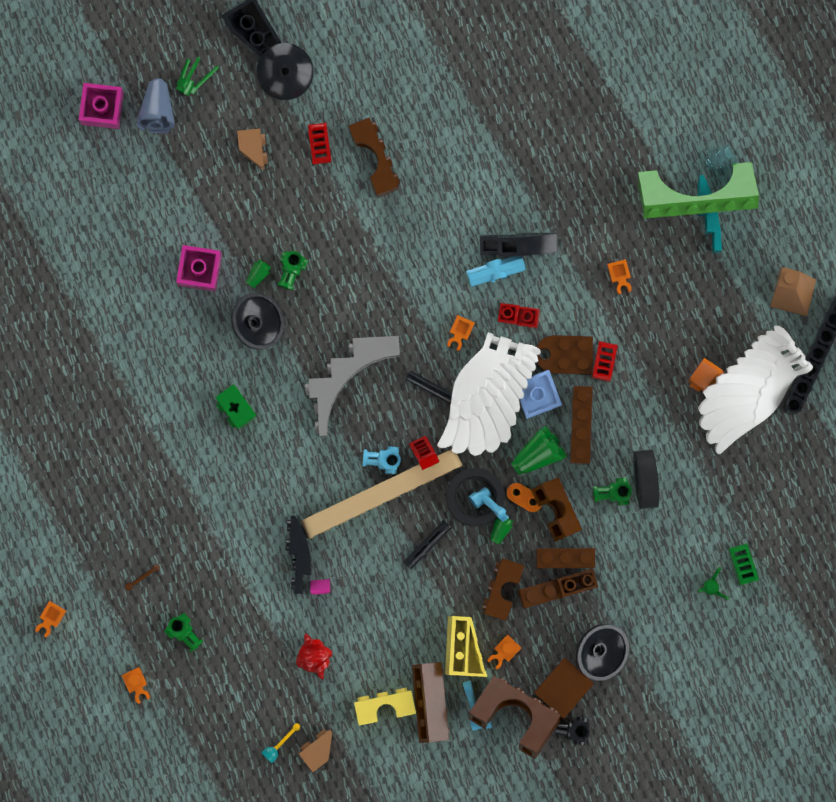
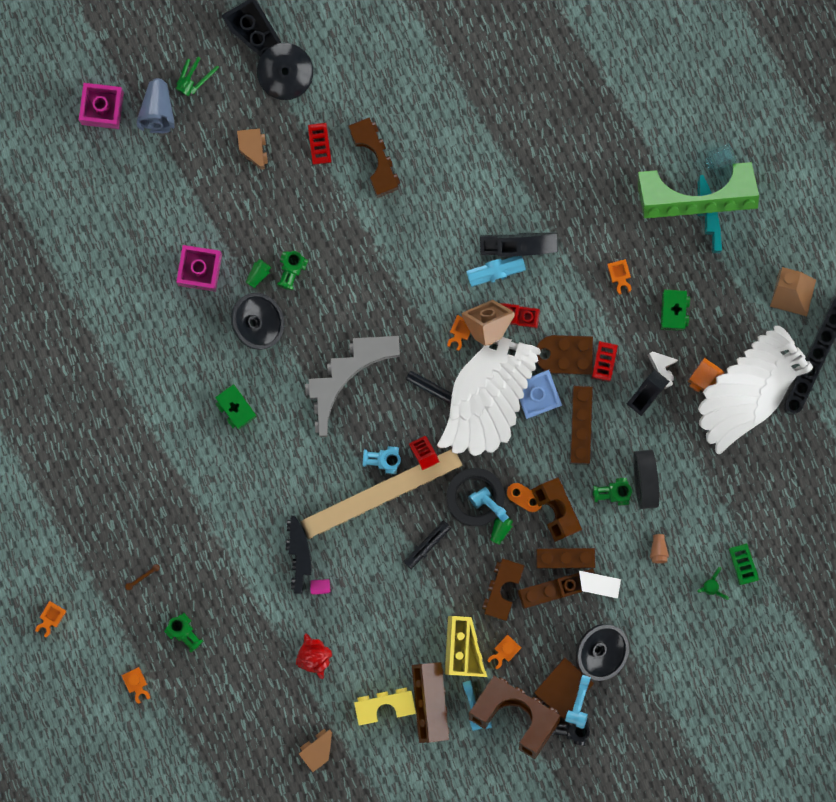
hinge [261,723,300,763] -> none
green cone [511,425,567,475] -> none
none -> medium nougat slope [461,300,515,346]
none -> medium azure brick [565,675,591,729]
none -> white sticker [579,571,621,598]
none -> black piece [627,370,670,416]
none -> white slope [648,352,678,389]
none -> nougat cone [650,534,669,564]
none -> green brick [660,289,690,331]

